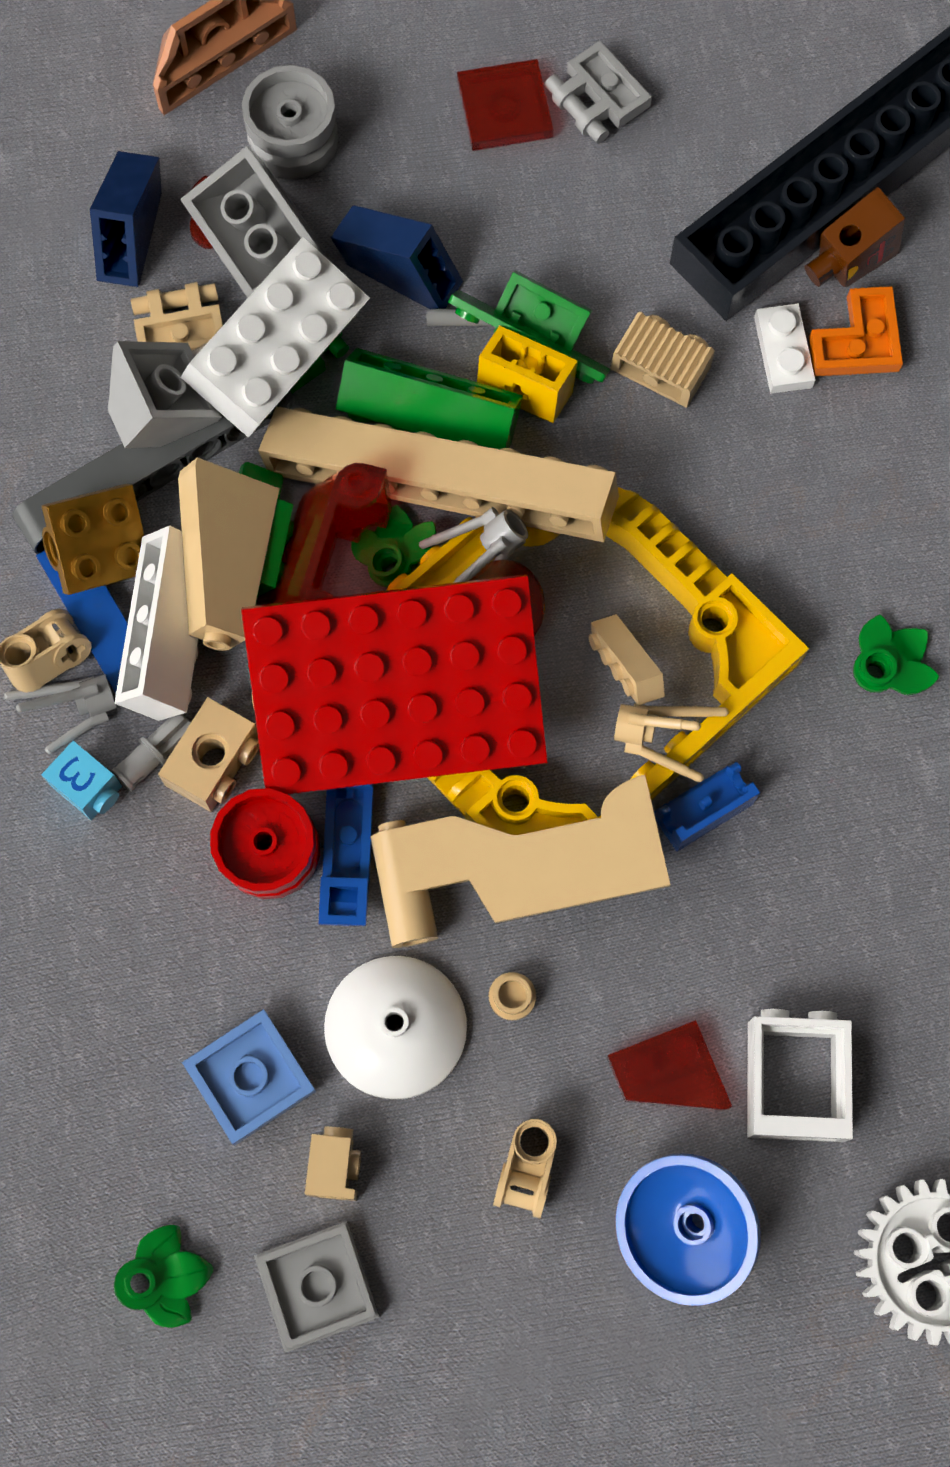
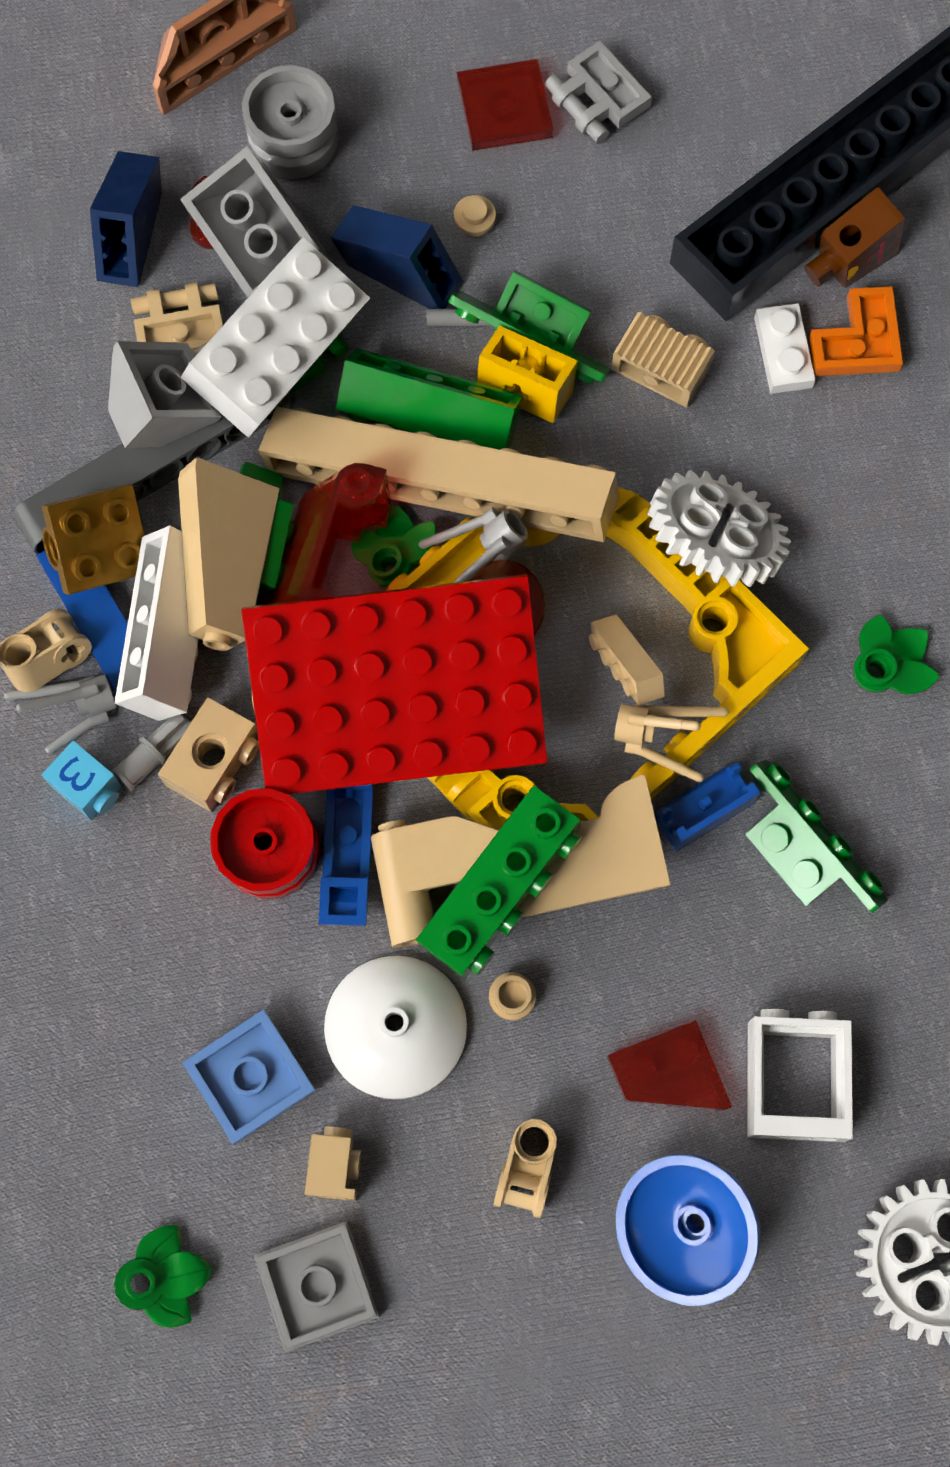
none -> green brick [415,785,582,979]
none -> tan plate [454,195,496,238]
none -> white gear [647,470,791,587]
none -> bracket [745,760,888,913]

